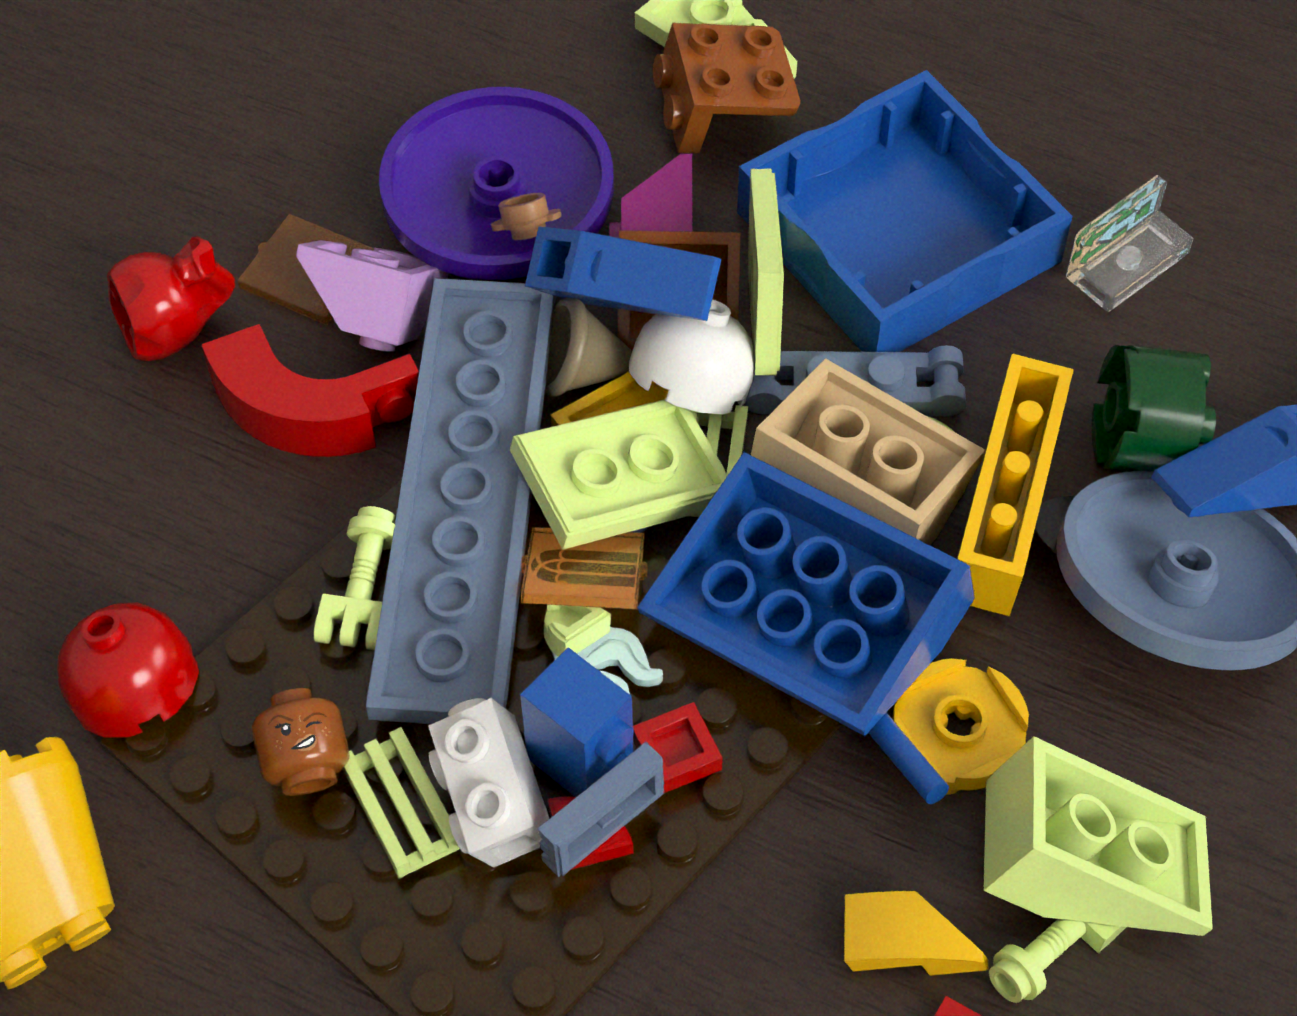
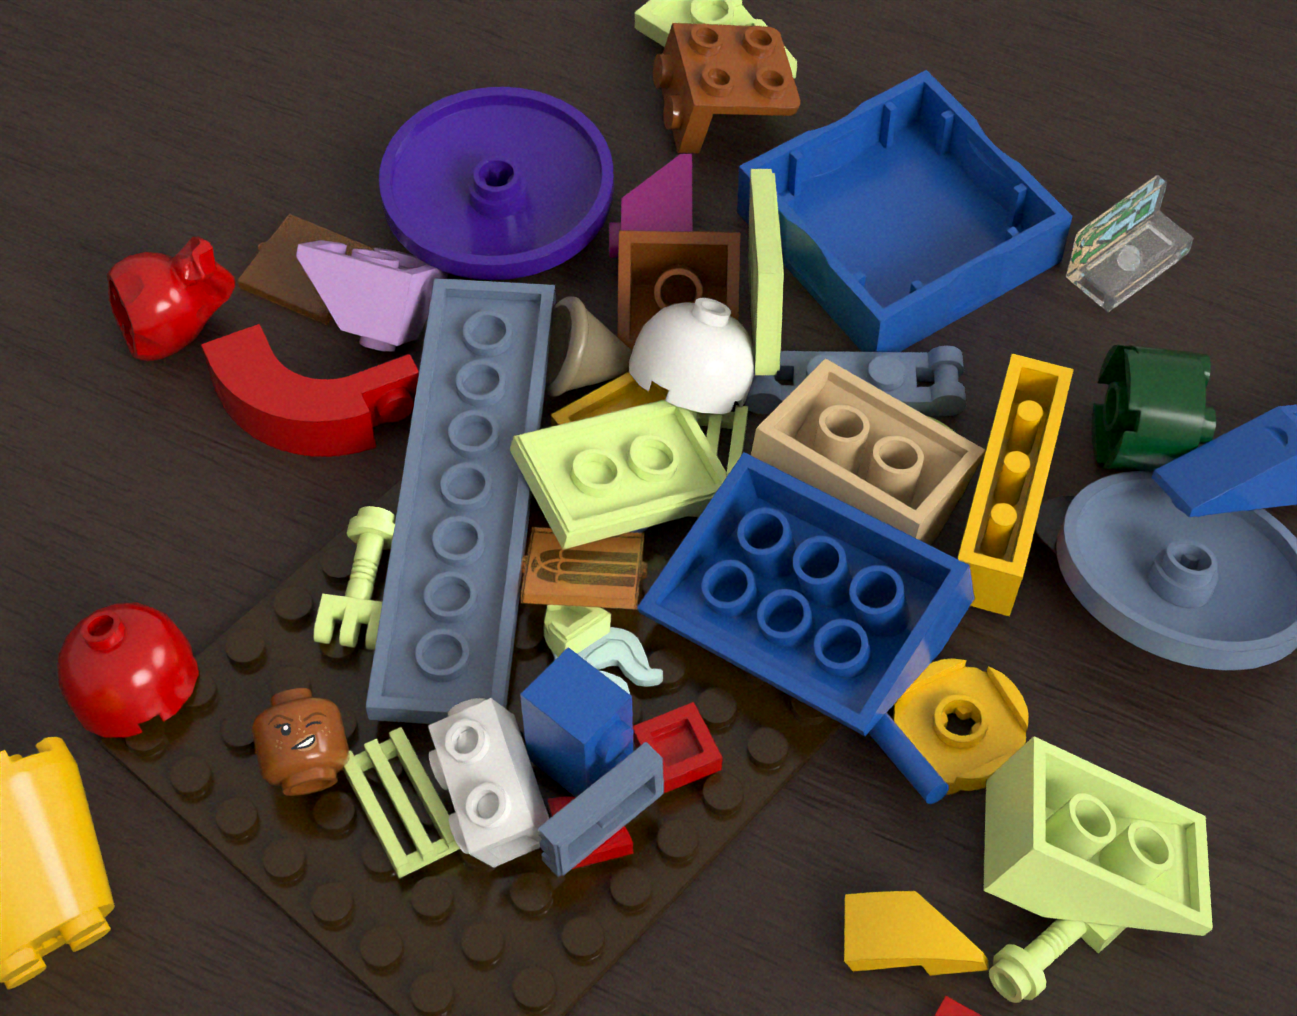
medium nougat plate [491,193,562,240] -> none
blue slope [525,226,721,321] -> none

